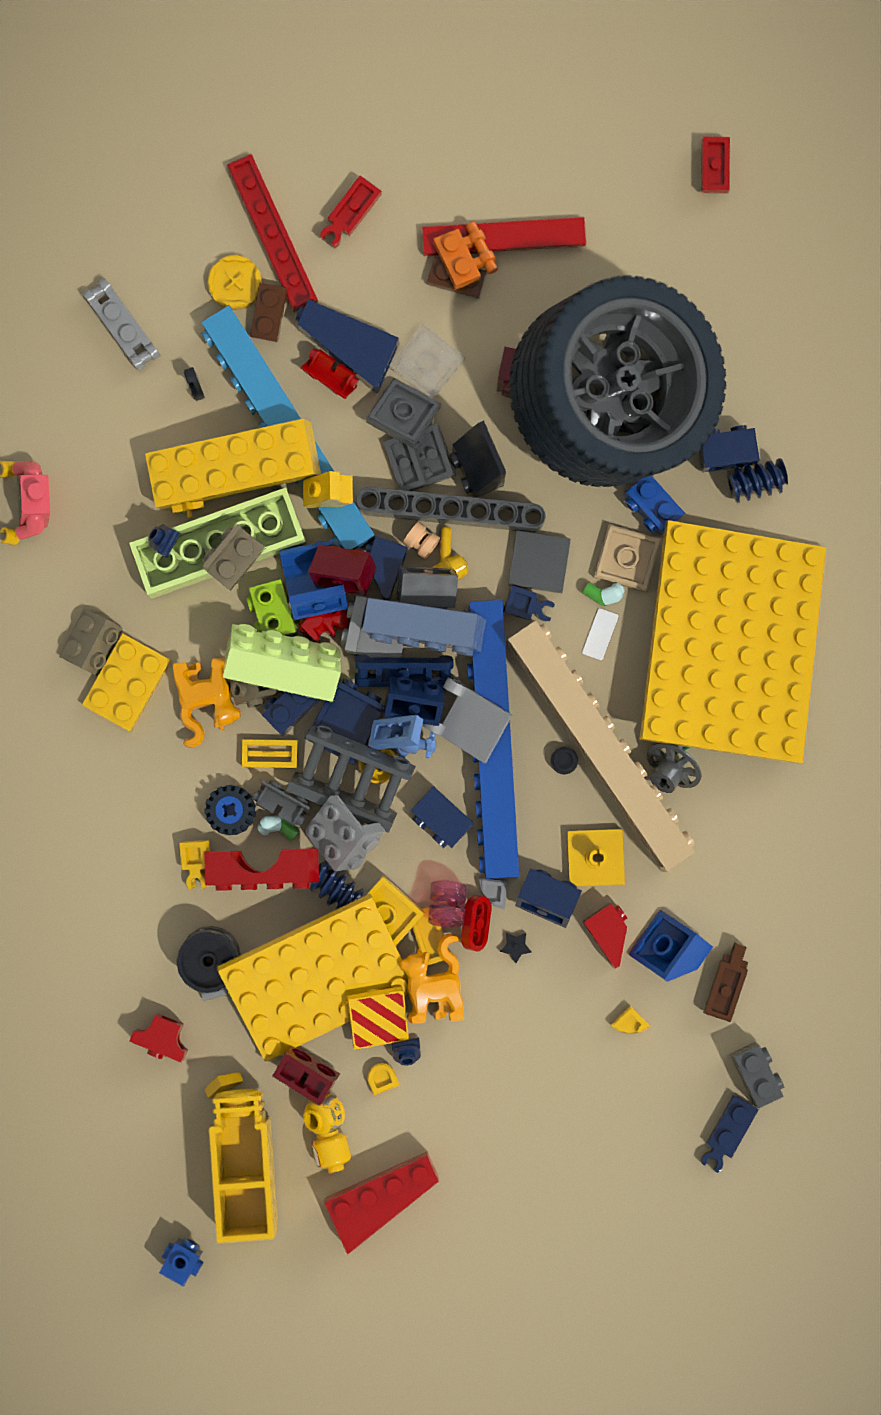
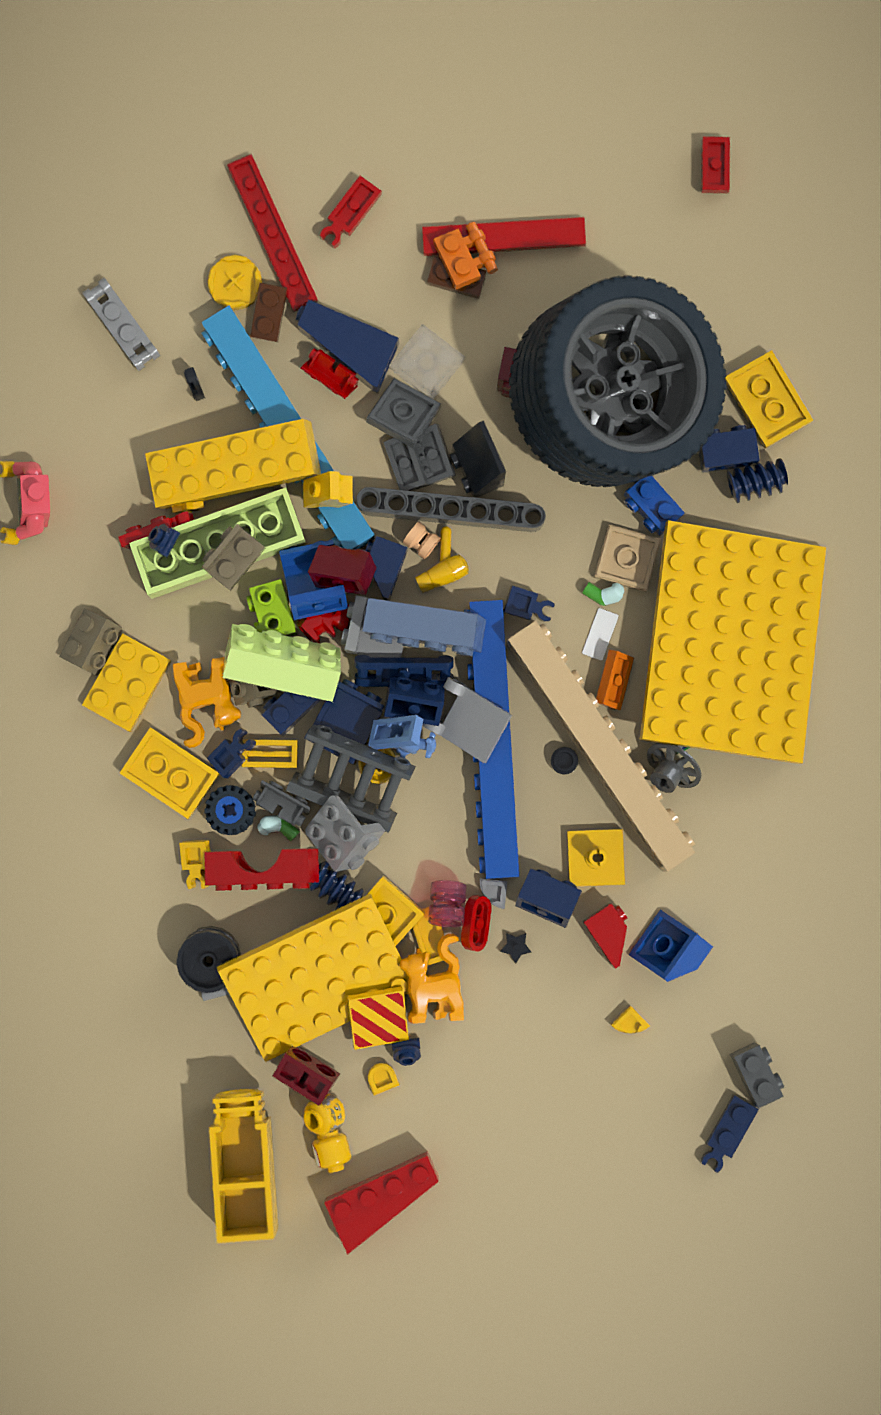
red brick [129,1013,188,1063] -> none
blue brick [159,1238,204,1287] -> none
yellow tile [204,1072,243,1098] -> none
dark grey brick [397,566,458,610] -> none
dark blue brick [411,786,474,848] -> none
dark grey tile [508,531,571,594] -> none
reddish brown hinge [703,942,748,1023] -> none
none -> red plate [118,511,195,549]
none -> yellow plate [120,727,219,819]
none -> dark blue plate [207,729,256,779]
none -> orange plate [596,650,634,711]
none -> yellow plate [725,350,813,449]

